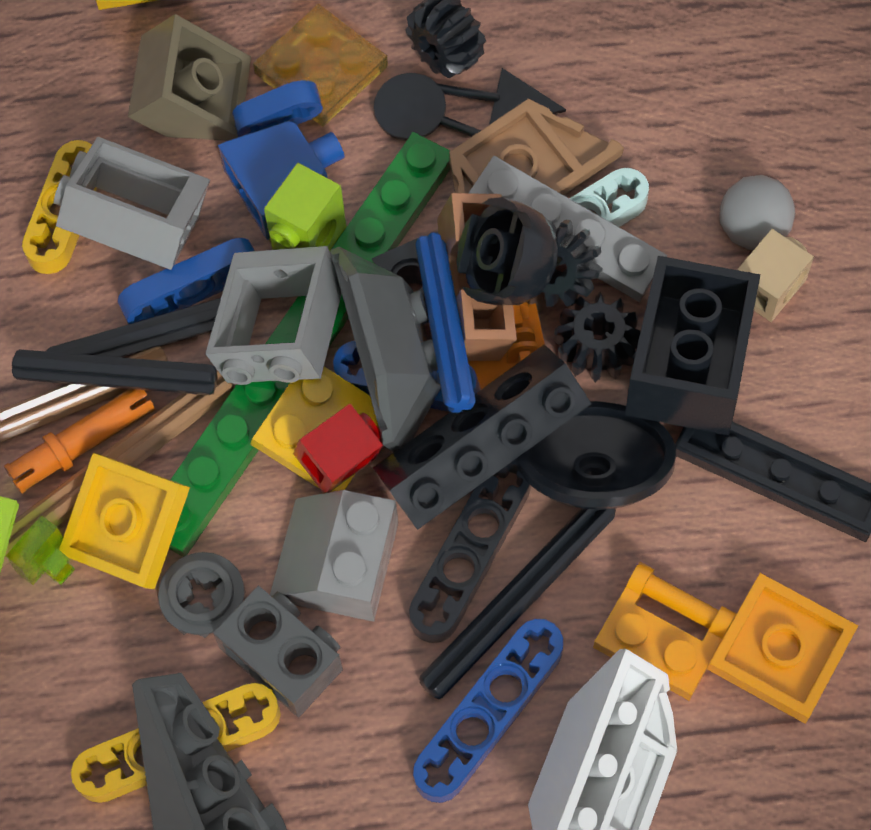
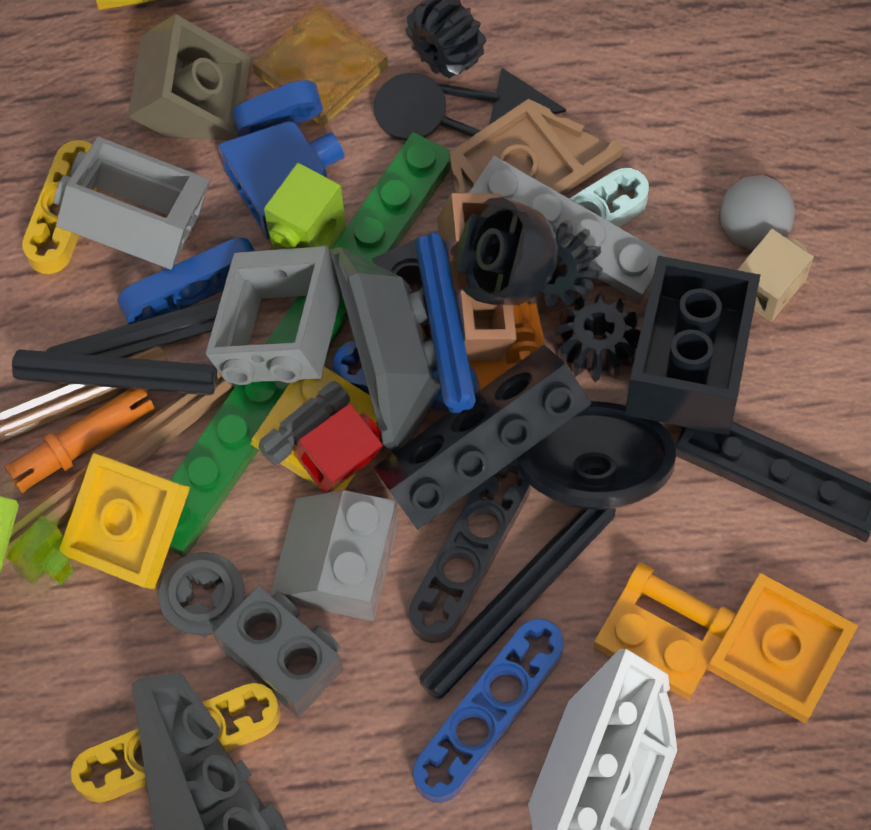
none -> dark grey axle [258,381,350,465]

